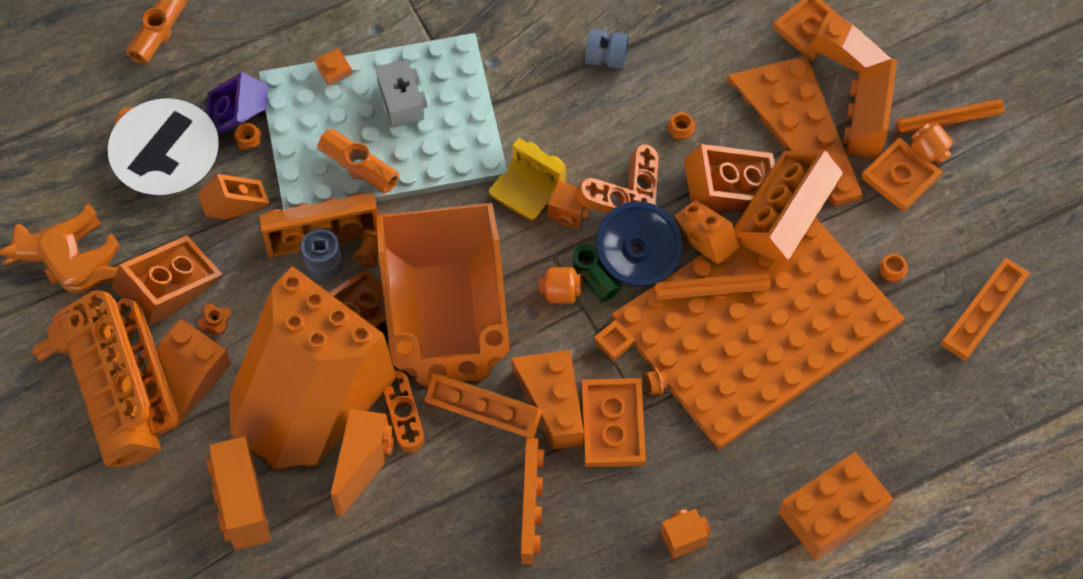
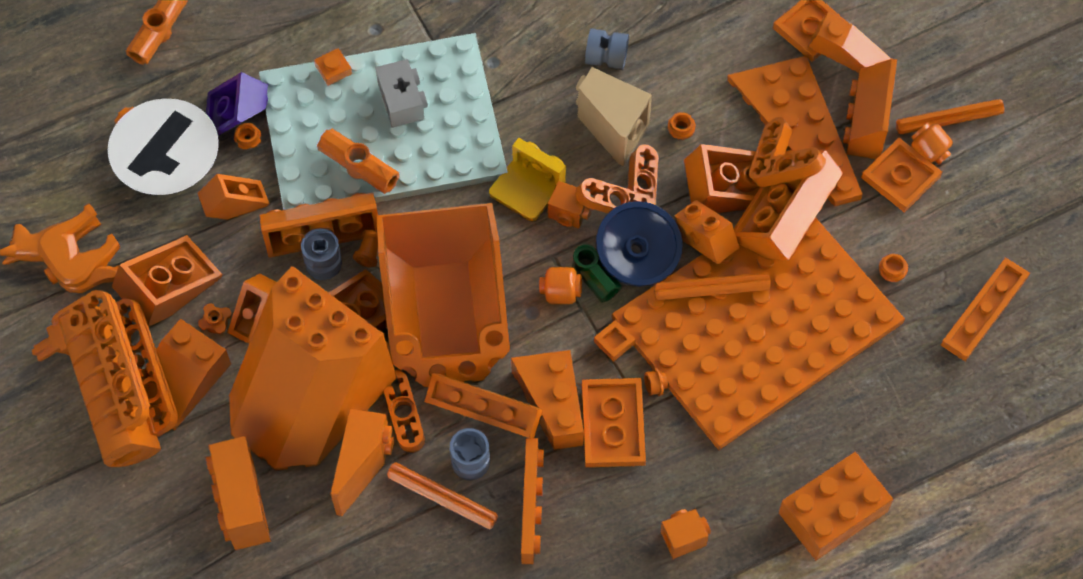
none -> orange slope [227,273,276,344]
none -> orange axle [387,462,498,529]
none -> sand blue wheel [450,428,490,480]
none -> tan slope [576,67,652,166]
none -> orange beam [749,117,826,188]

